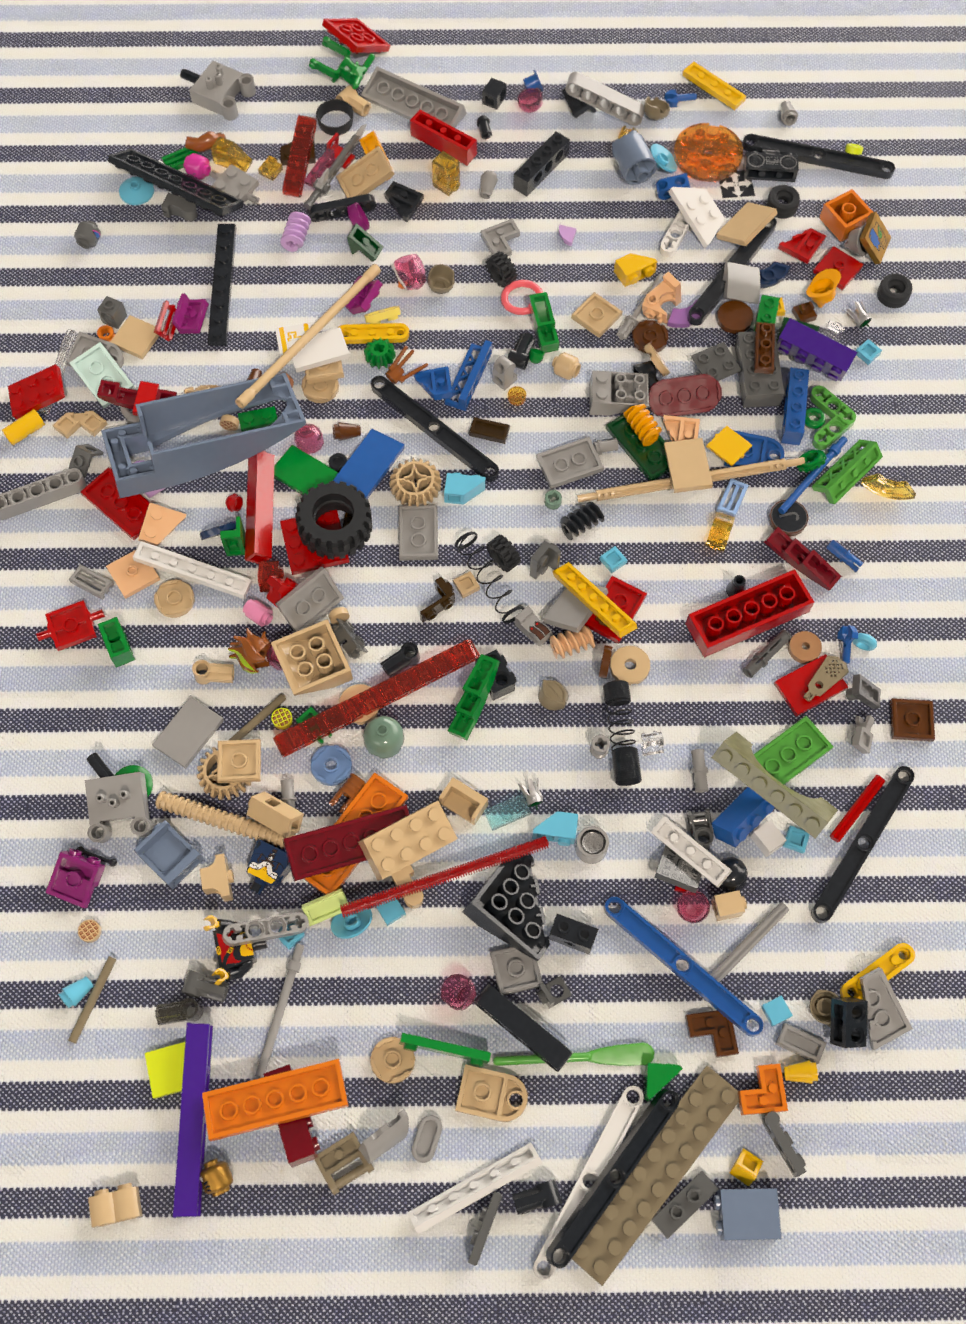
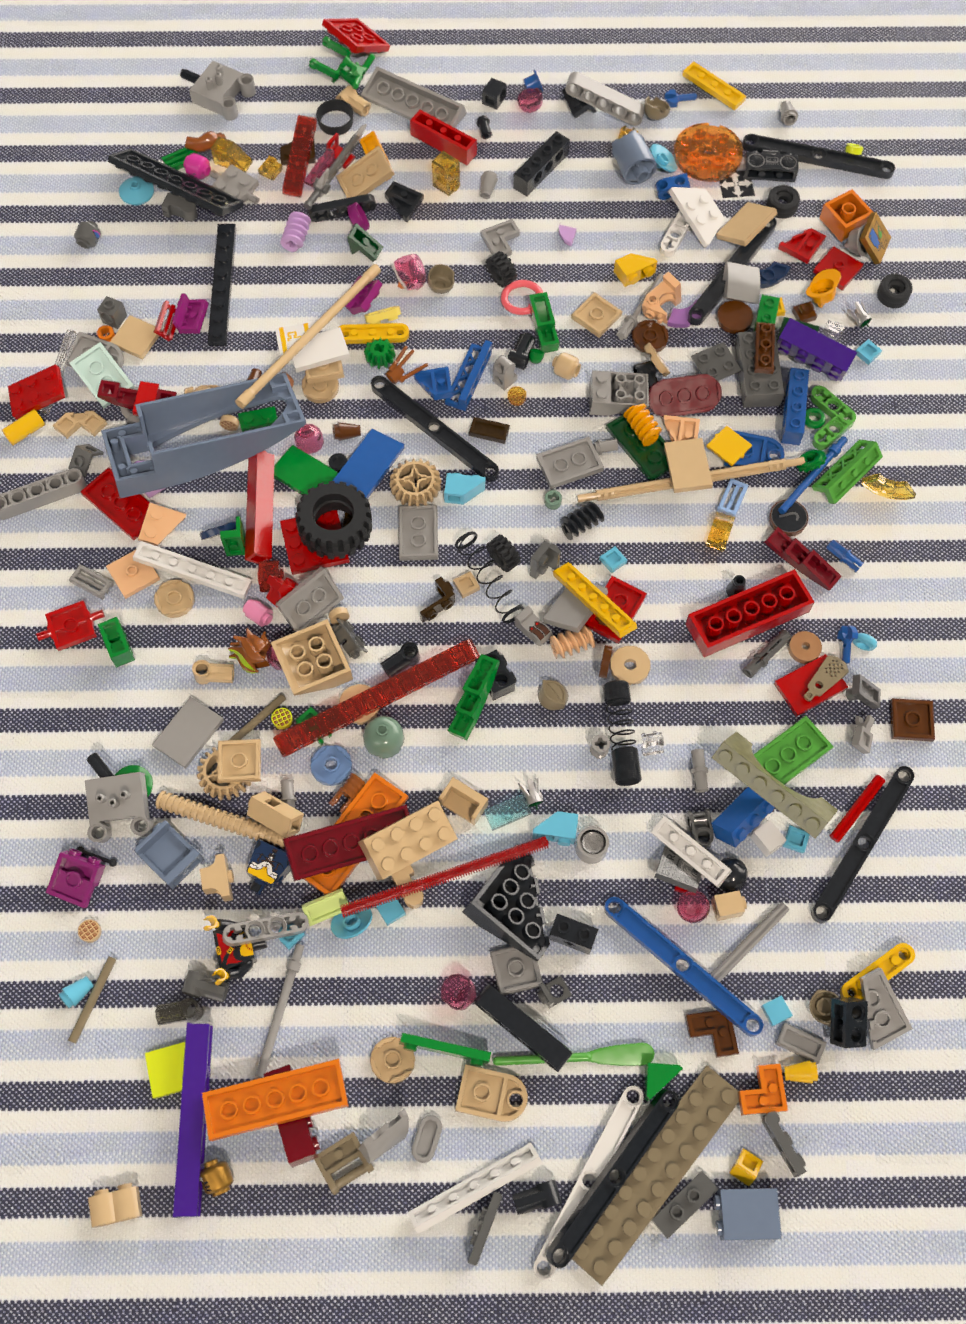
red plate [225,493,243,512] -> none

